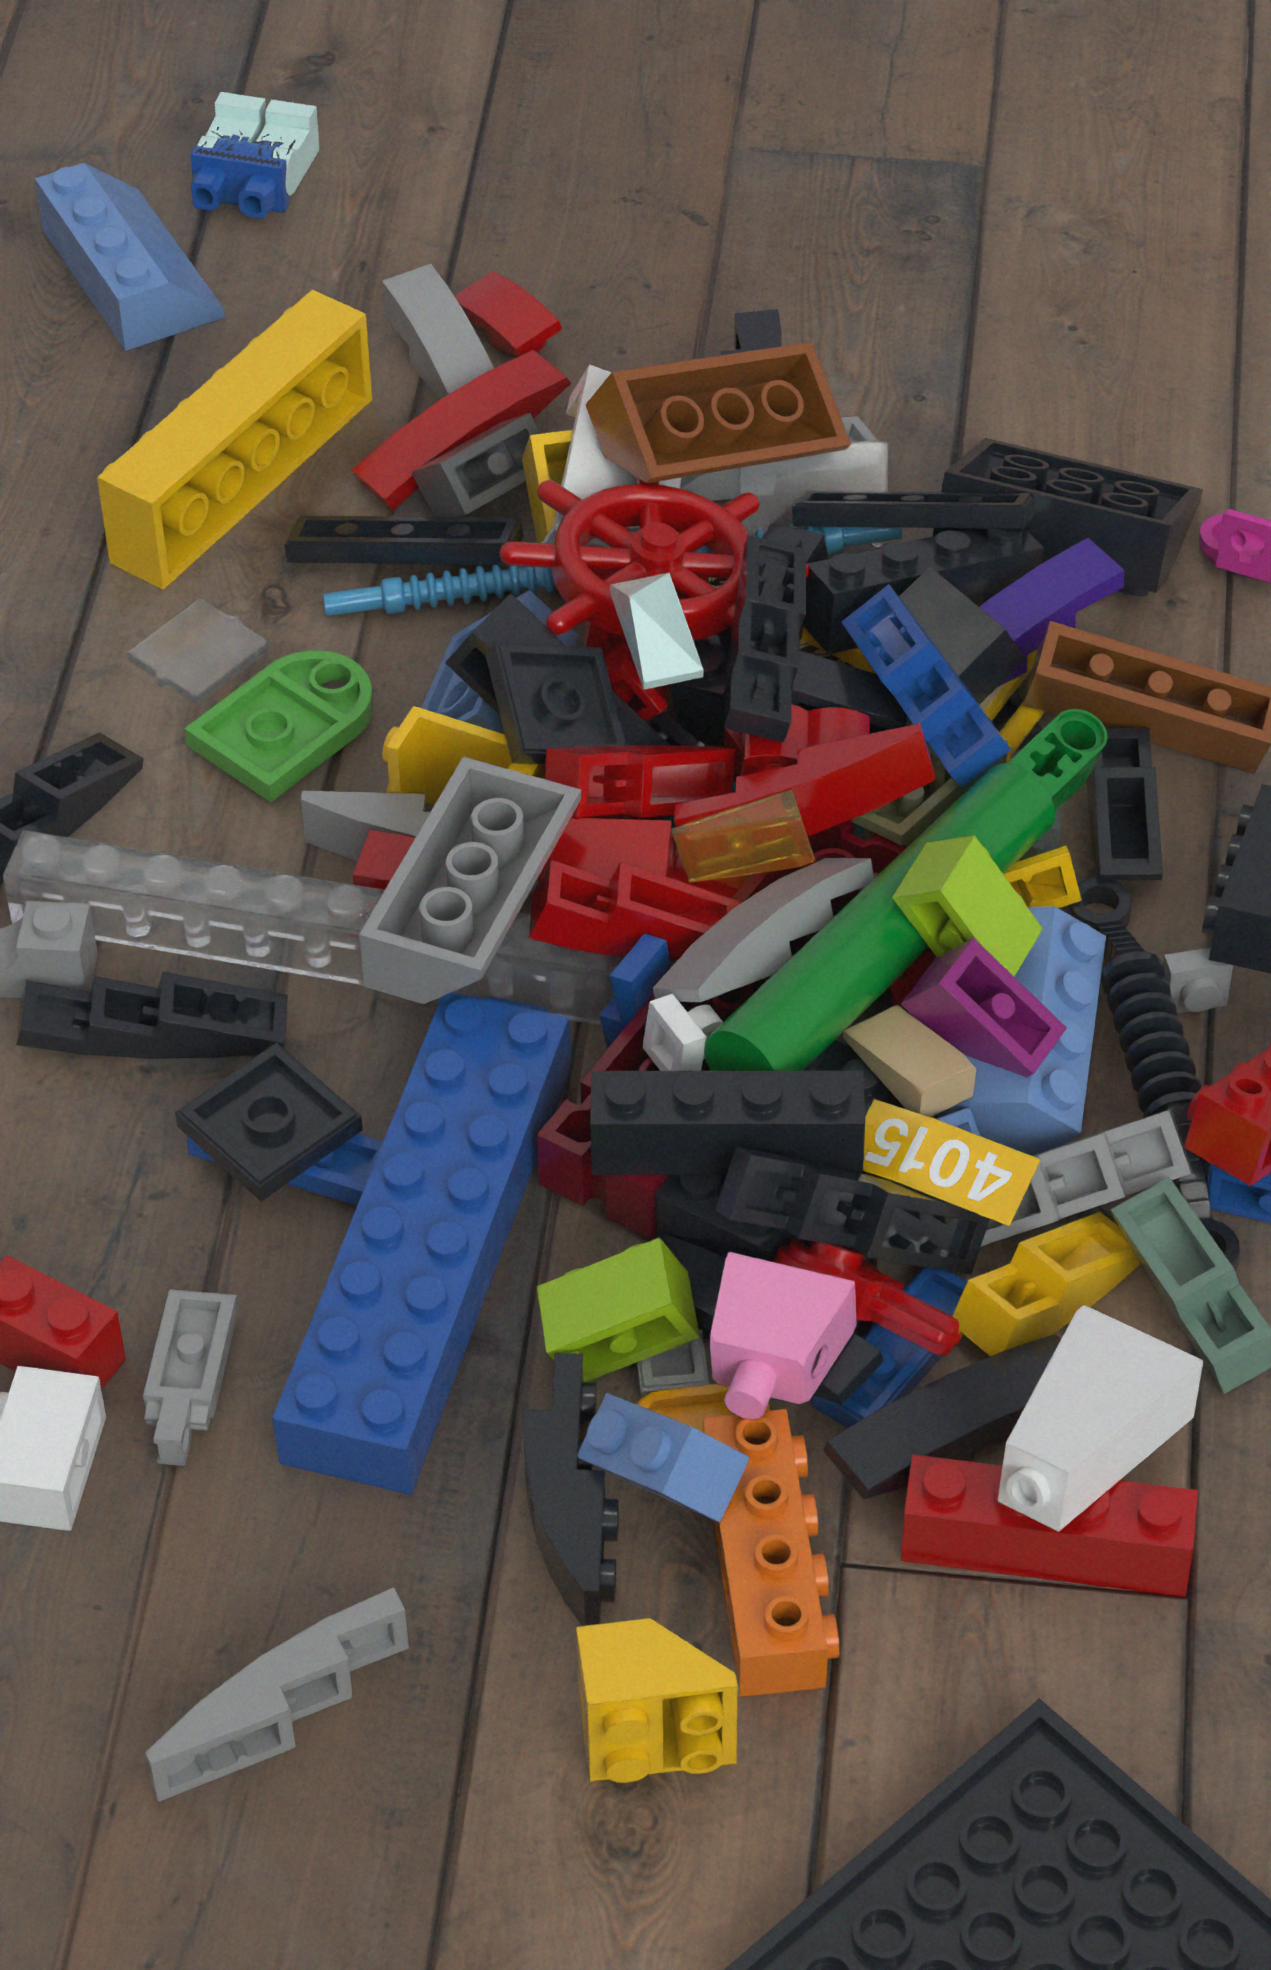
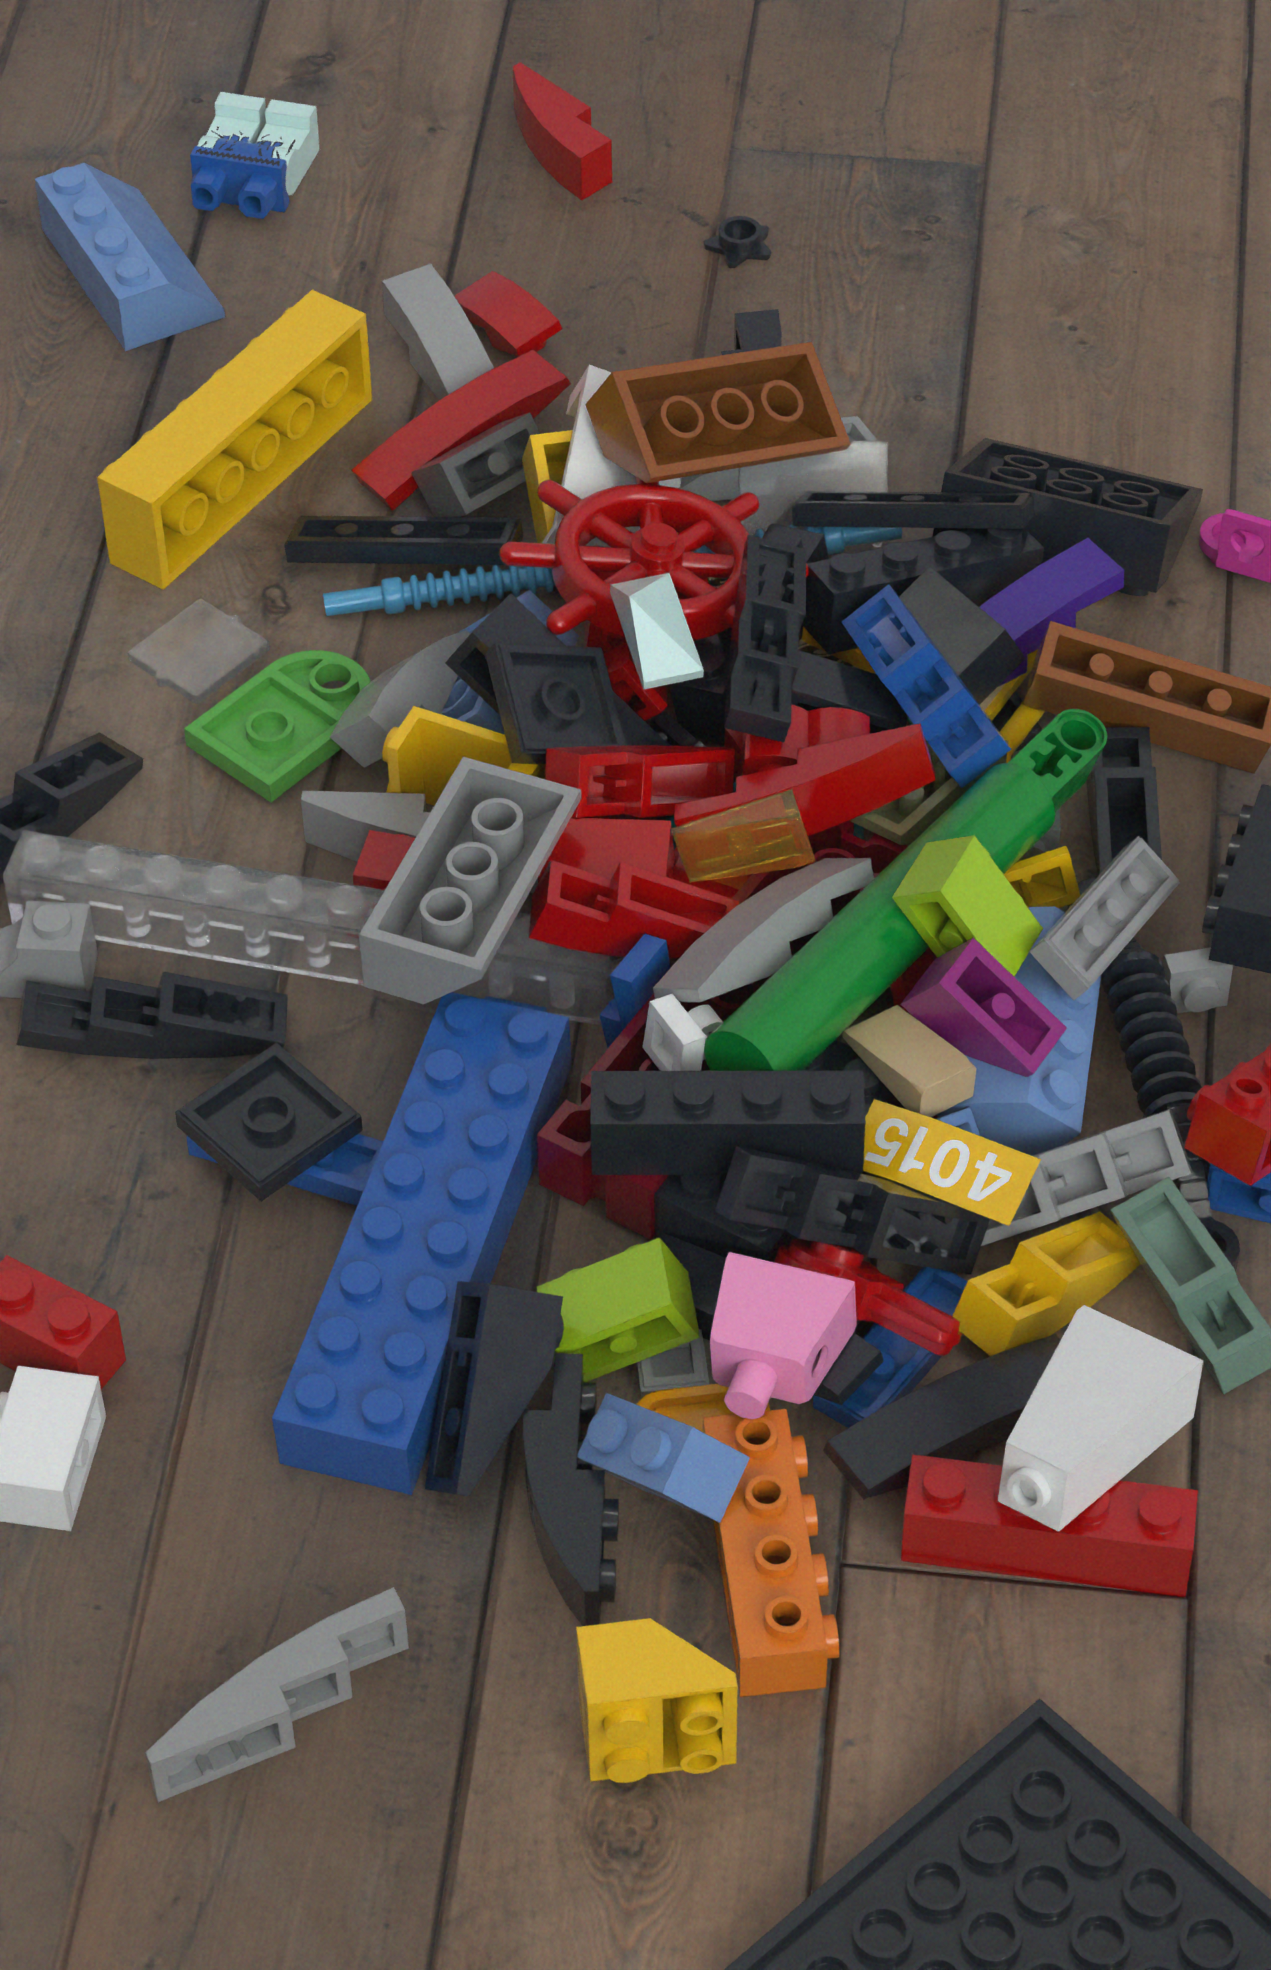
light grey hinge [143,1289,239,1466] -> none
none -> light grey slope [330,630,470,768]
none -> black slope [425,1281,564,1497]
none -> red slope [512,62,612,201]
none -> black plate [703,216,771,268]
none -> light grey tile [1030,836,1180,1001]

